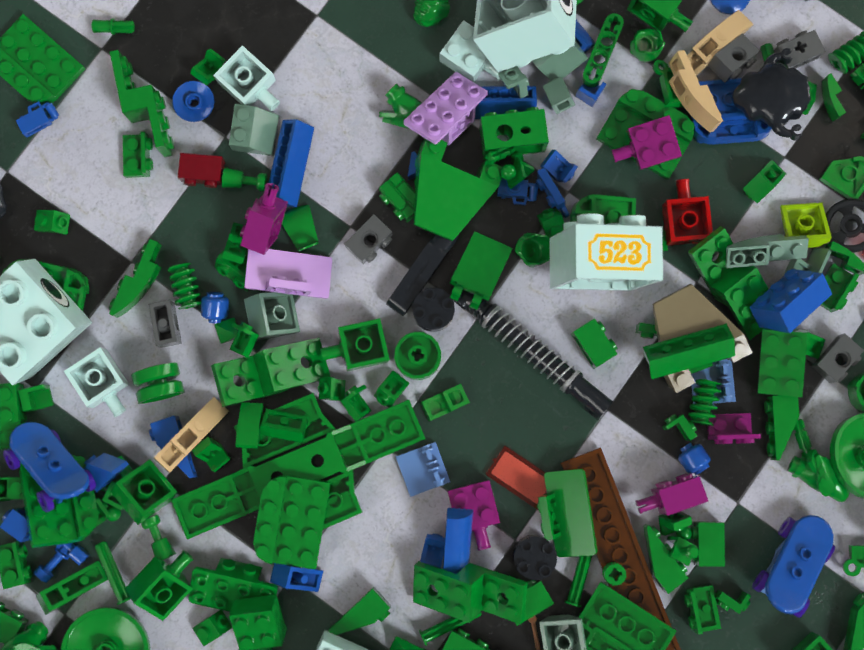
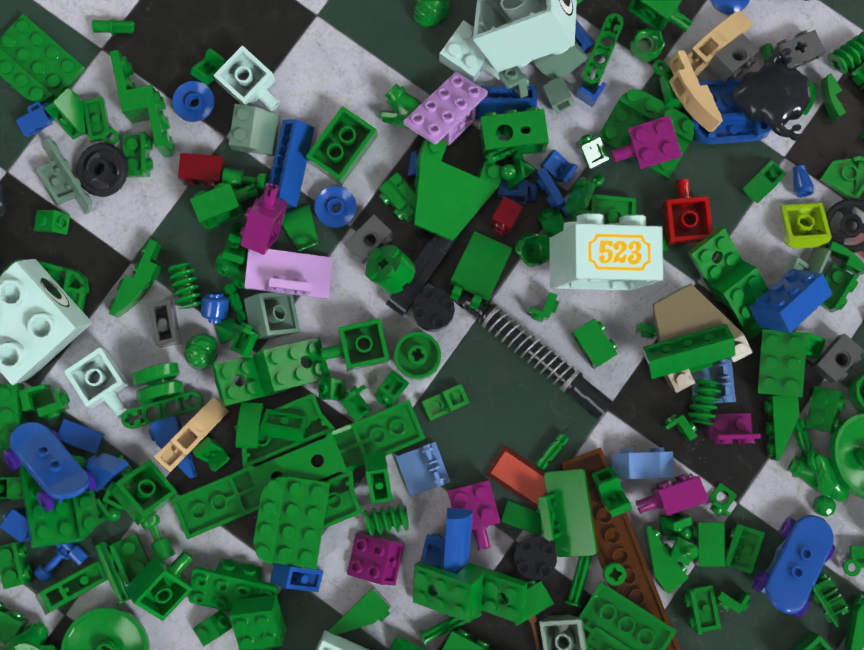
blue head [678,443,711,476] -> none
sand green slope [725,234,809,268] -> none
none -> sand green bracket [35,137,92,215]
none -> green bracket [37,388,70,420]
none -> green slope [44,87,85,140]
none -> blue tile [58,419,105,454]
none -> black wheel [76,143,129,197]
none -> green hinge [82,97,119,145]
none -> green bracket [108,533,150,585]
none -> green beam [121,391,204,429]
none -> green hair [184,333,217,370]
none -> green brick [190,182,259,230]
none -> green axle [223,283,248,323]
none -> green brick [306,106,378,186]
none -> blue dish [315,186,357,228]
none -> magenta bracket [347,533,405,586]
none -> green brick [363,451,393,504]
none -> green piece [363,504,409,536]
none -> green brick [365,245,415,294]
none -> dark red brick [490,196,523,236]
none -> green slope [500,500,542,537]
none -> green bracket [528,292,559,322]
none -> green axle [535,433,569,470]
none -> green hinge [565,174,605,212]
none -> bracket [576,133,609,169]
none -> green brick [591,466,632,517]
none -> medium blue brick [612,447,674,479]
none -> green bracket [706,483,737,516]
none -> green bracket [725,523,766,575]
none -> blue cone [792,165,815,198]
none -> green bracket [805,386,846,435]
none -> green hinge [811,573,849,628]
none -> green tile [813,495,836,517]

